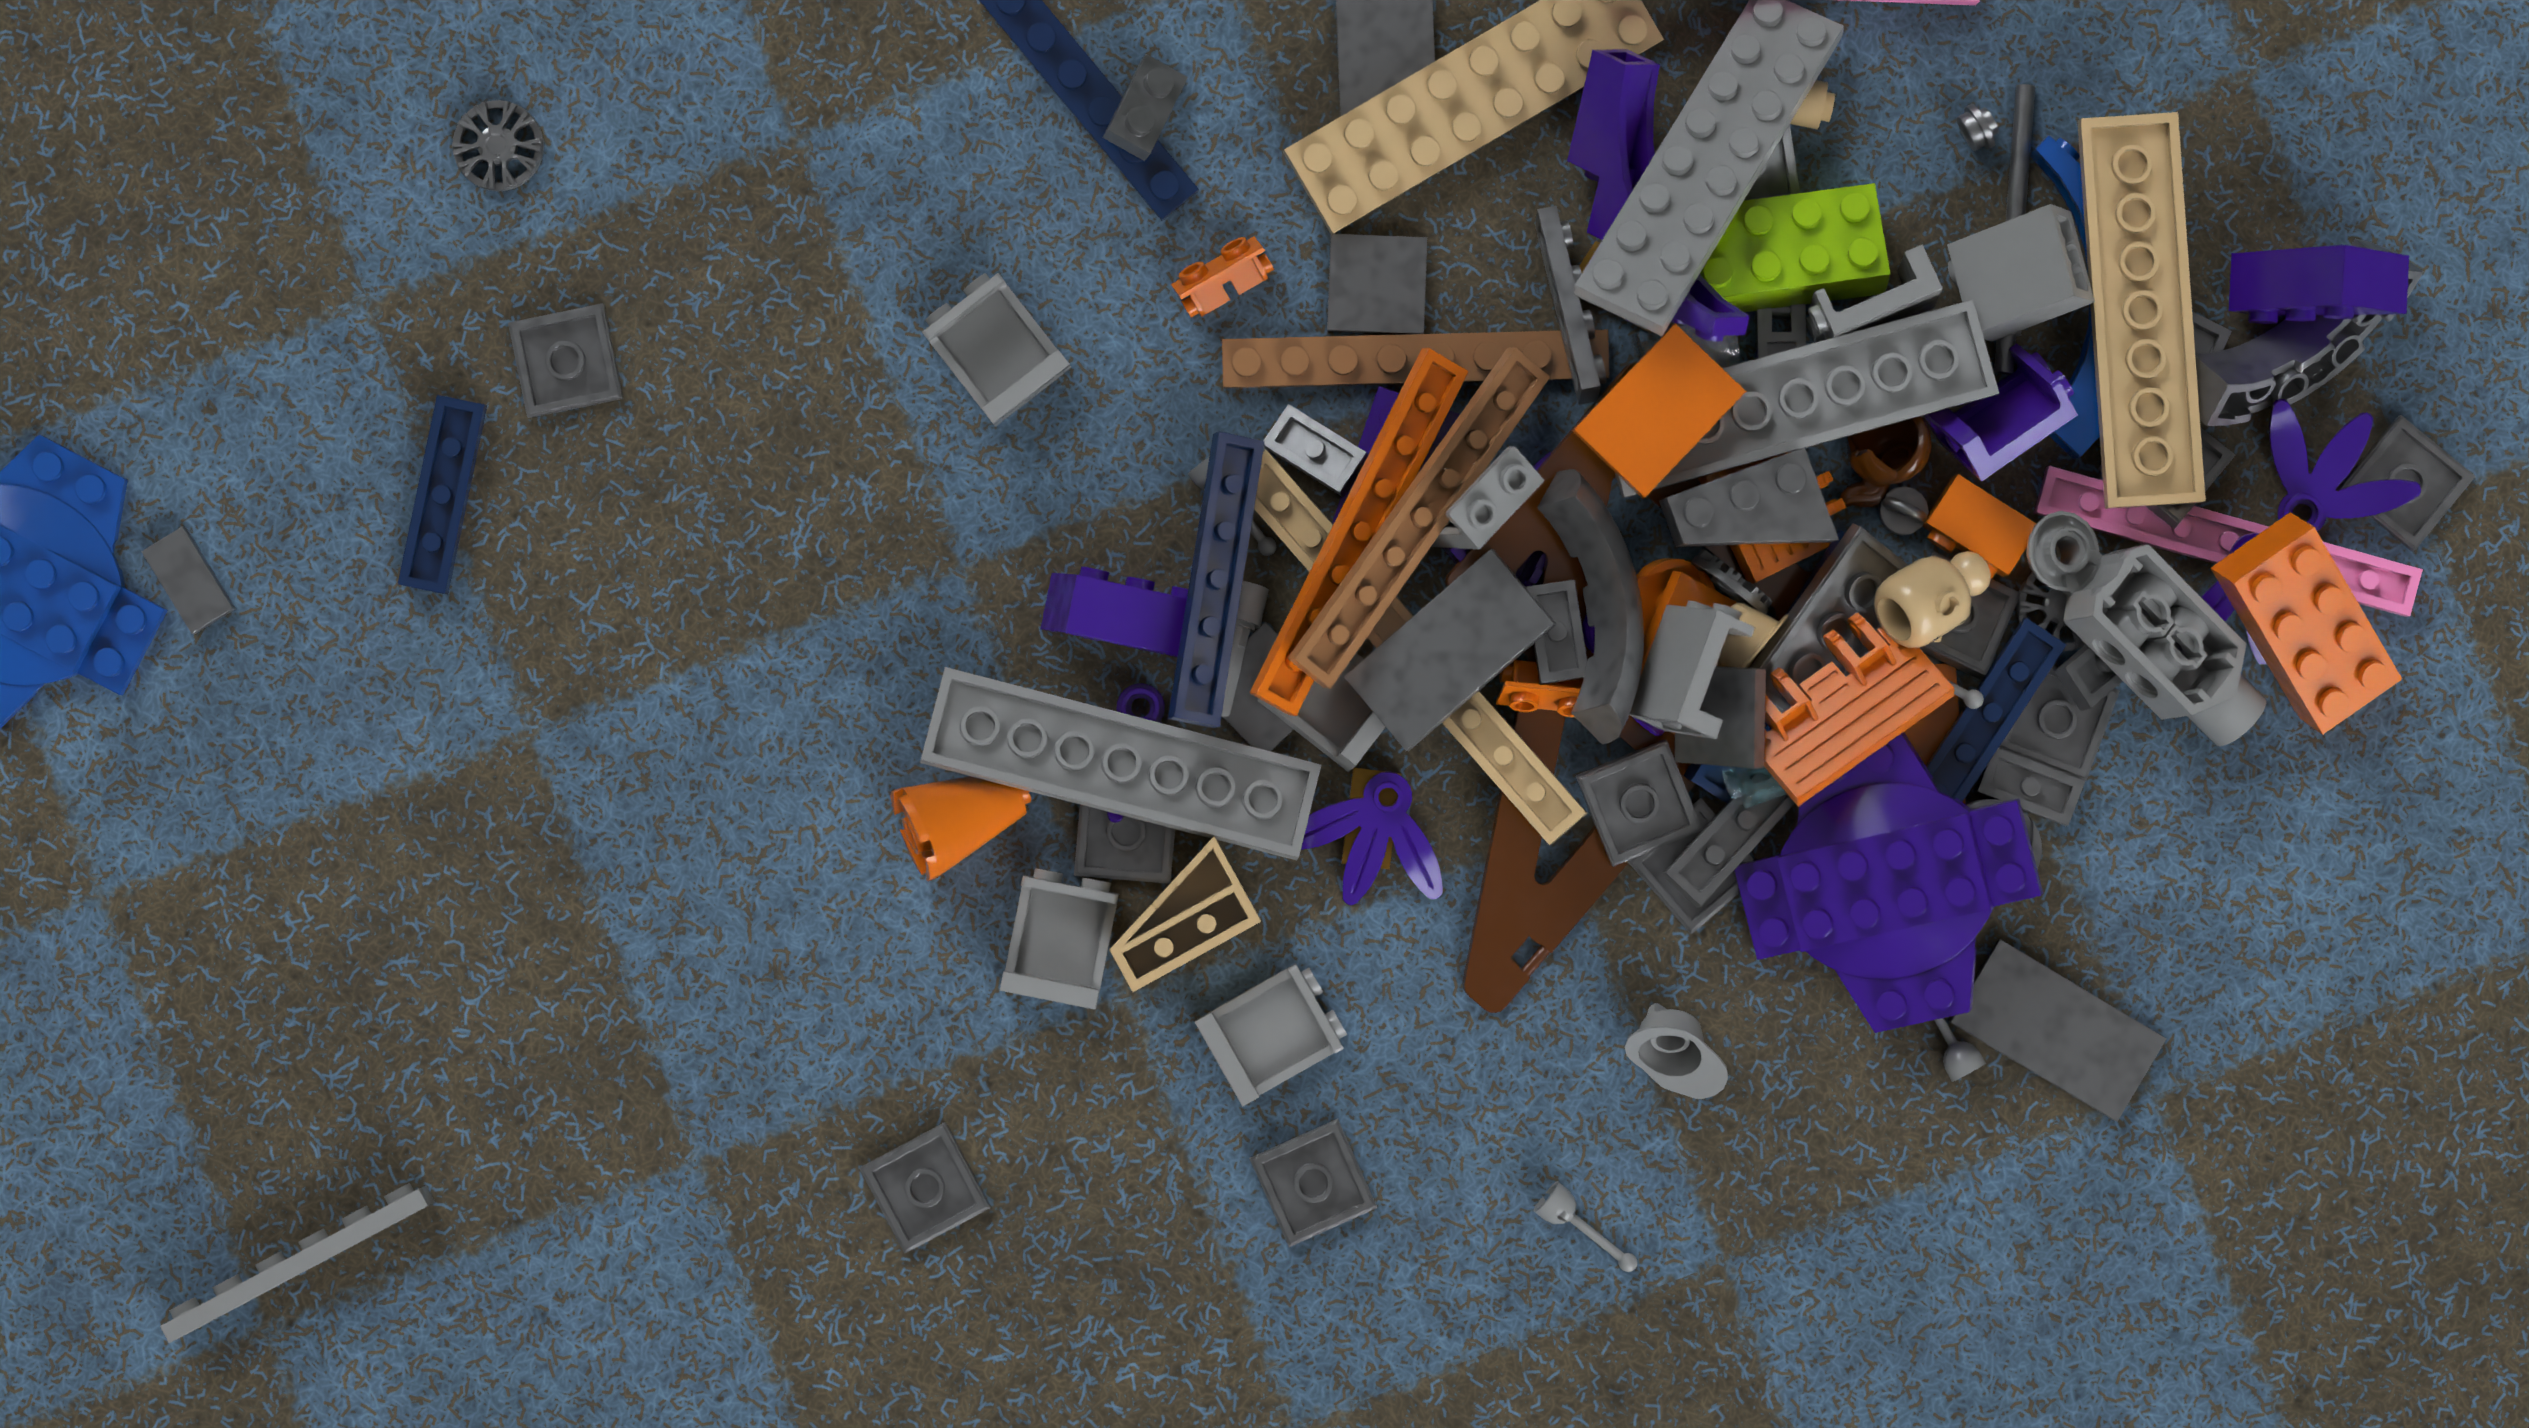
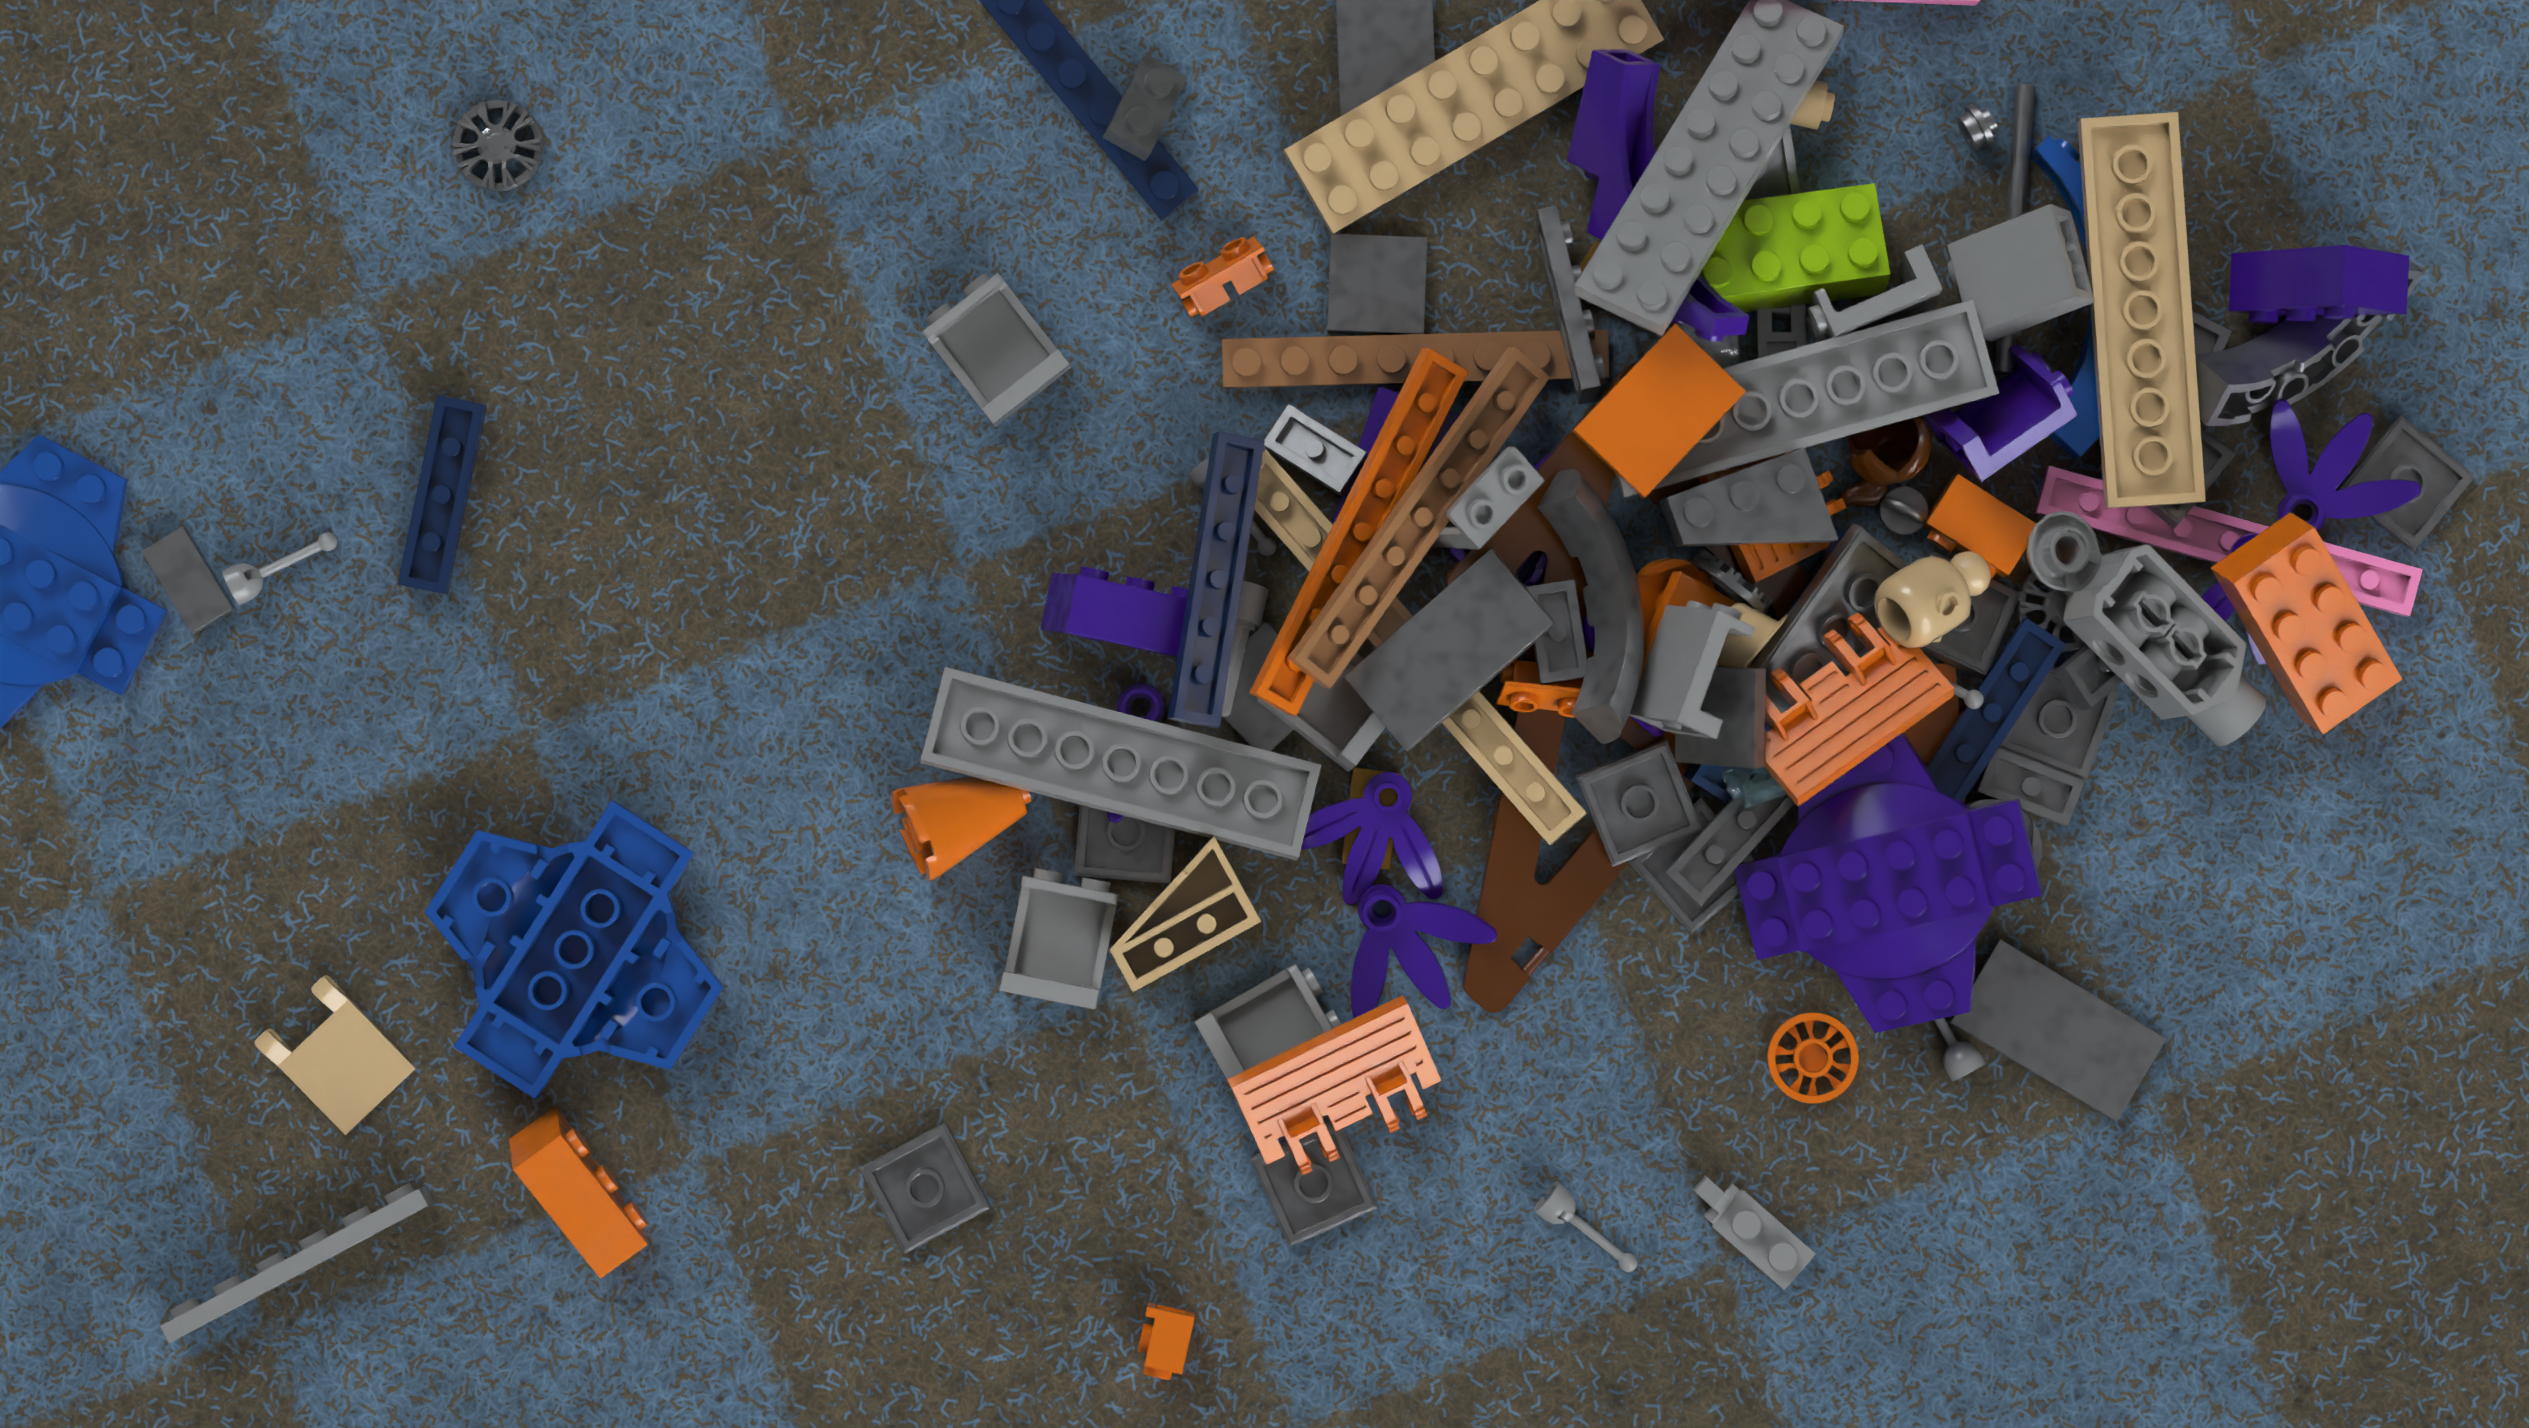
flat silver tile [508,303,623,418] -> none
light grey piece [1625,1003,1728,1099] -> none
none -> light grey hinge [222,532,337,605]
none -> tan flag [255,975,416,1135]
none -> blue plate [424,800,725,1099]
none -> orange wedge [509,1106,648,1279]
none -> orange brick [1137,1302,1195,1380]
none -> hinge [1227,995,1441,1175]
none -> dark purple plant [1351,884,1497,1019]
none -> light grey hinge [1693,1176,1816,1290]
none -> orange wheel [1767,1012,1859,1104]

